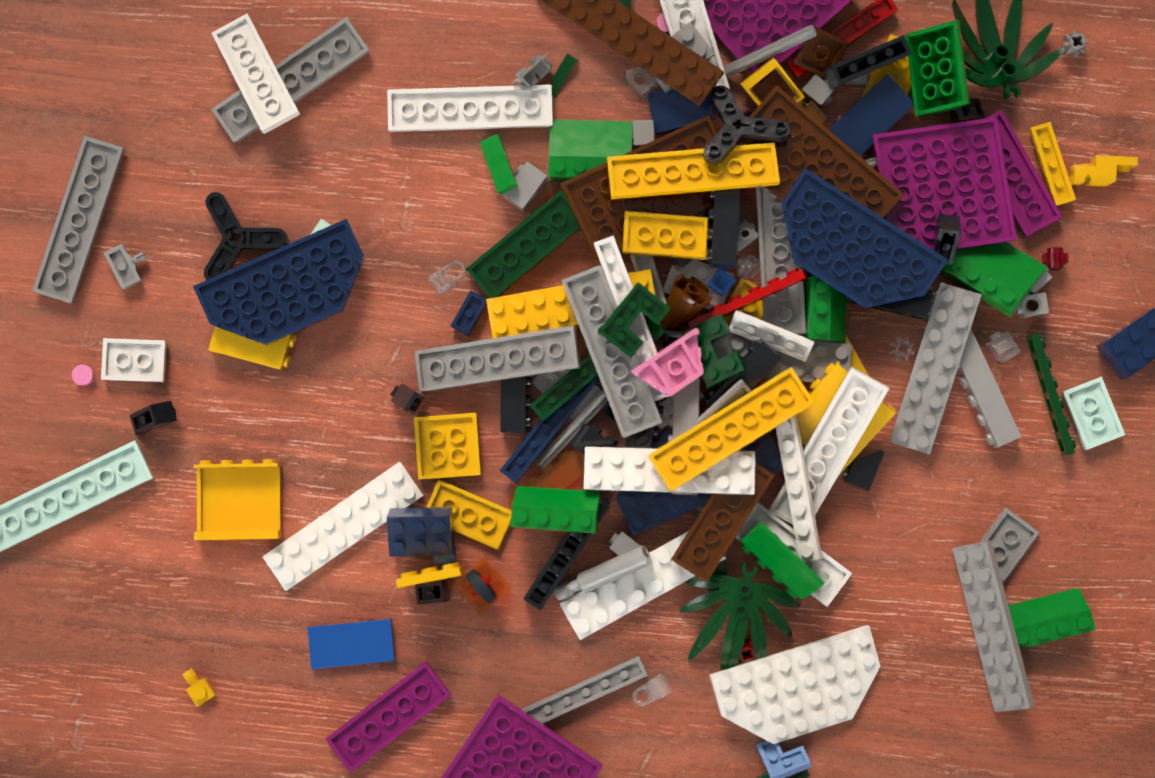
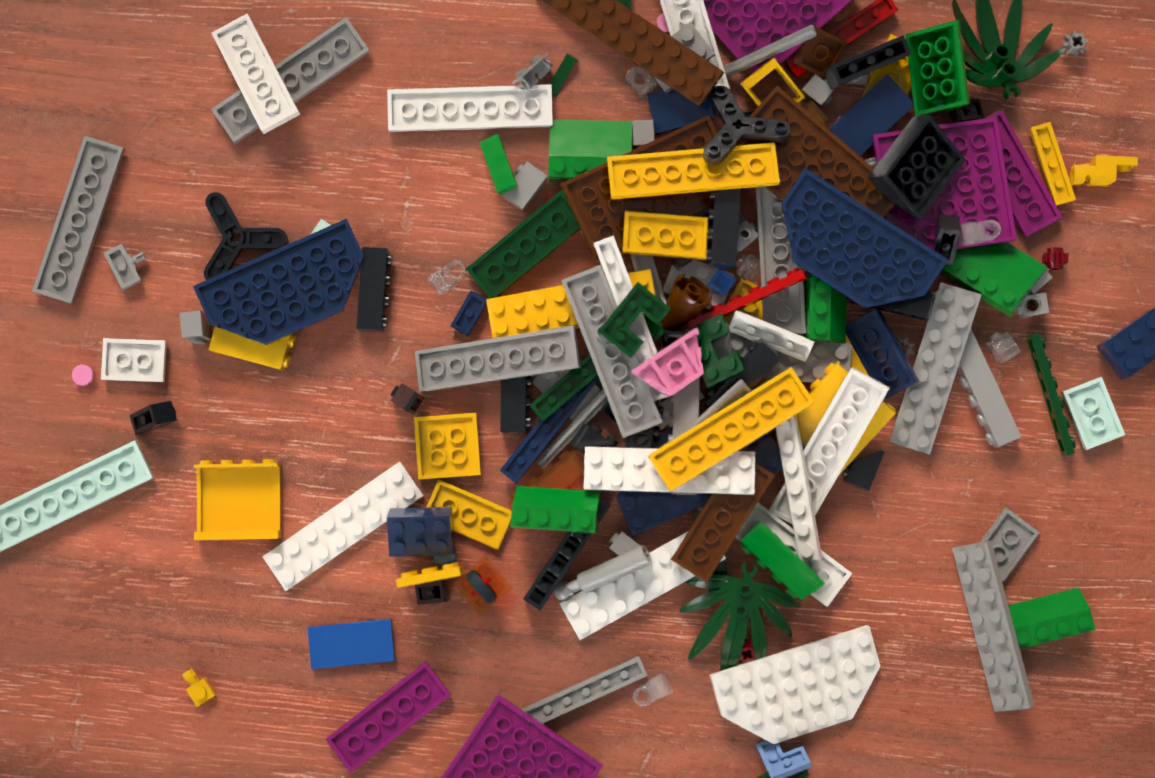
none -> light grey brick [179,311,212,345]
none -> black brick [356,247,393,333]
none -> dark blue tile [846,308,919,400]
none -> black slope [867,115,965,220]
none -> clear piece [960,220,1001,247]

